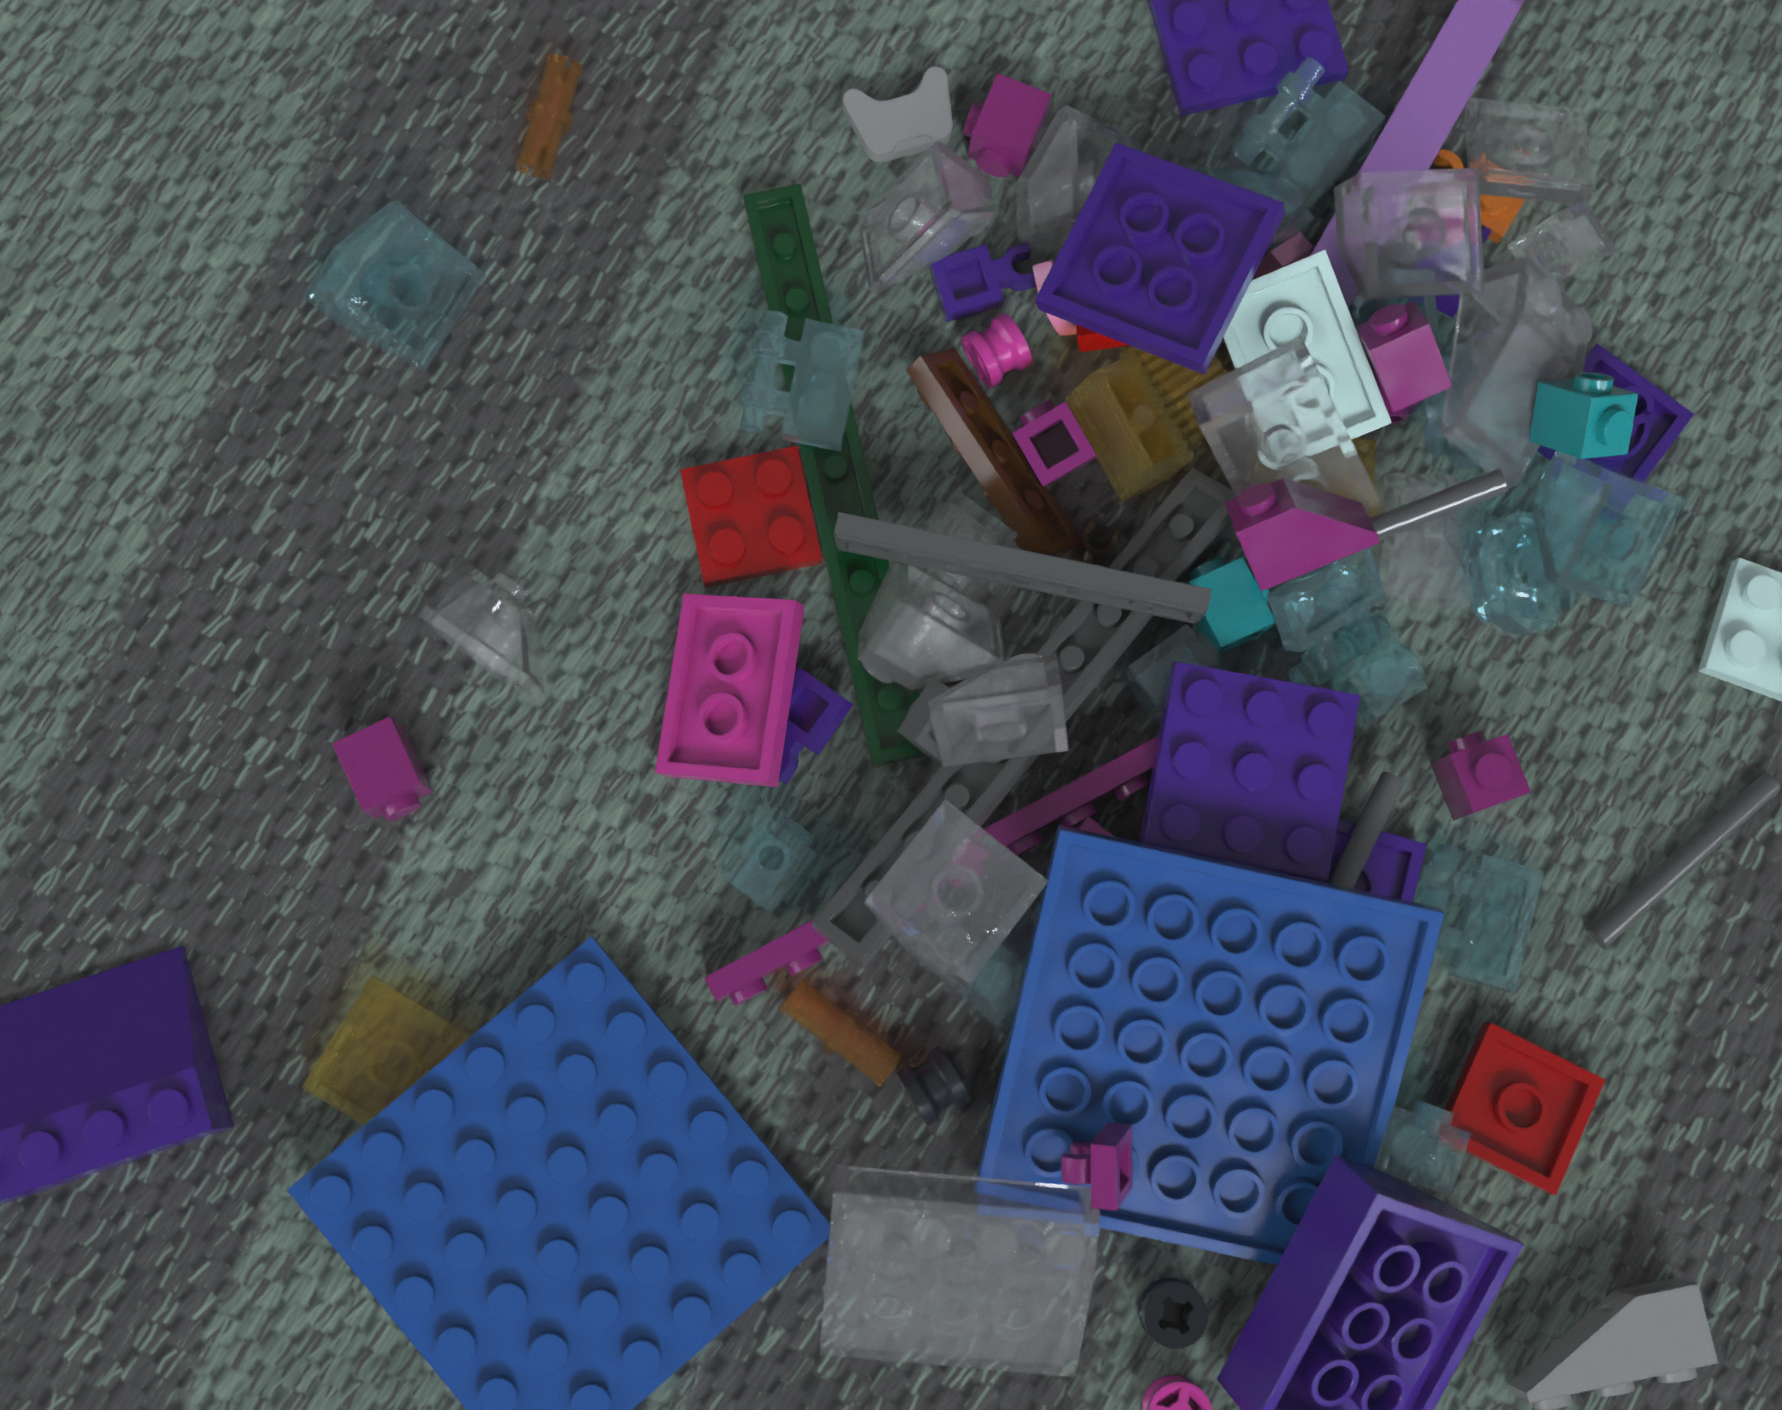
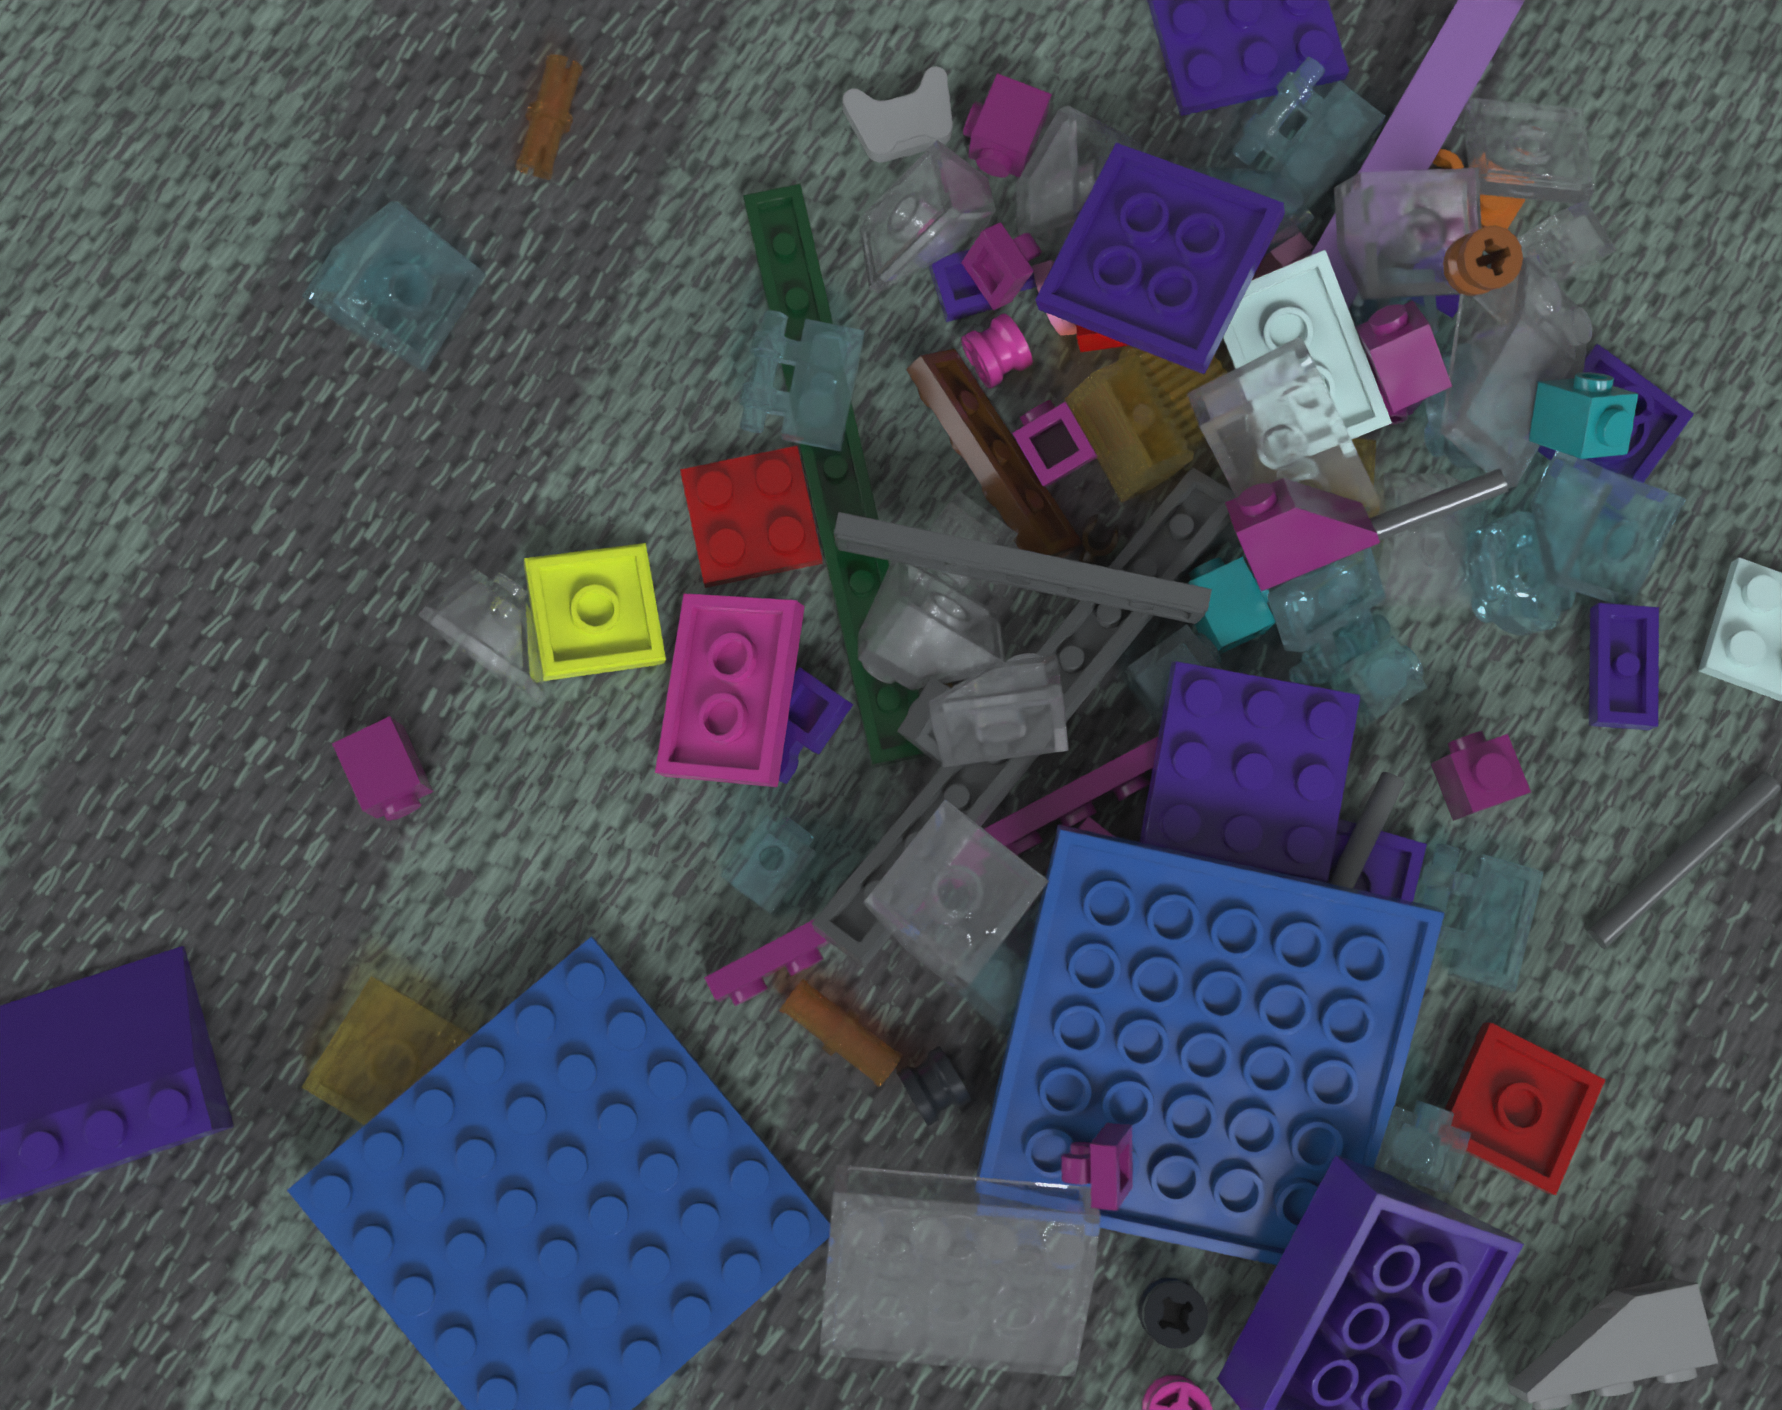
none -> neon yellow plate [524,543,666,681]
none -> magenta tile [961,222,1042,310]
none -> dark orange wheel [1443,225,1523,296]
none -> dark purple plate [1589,603,1659,730]

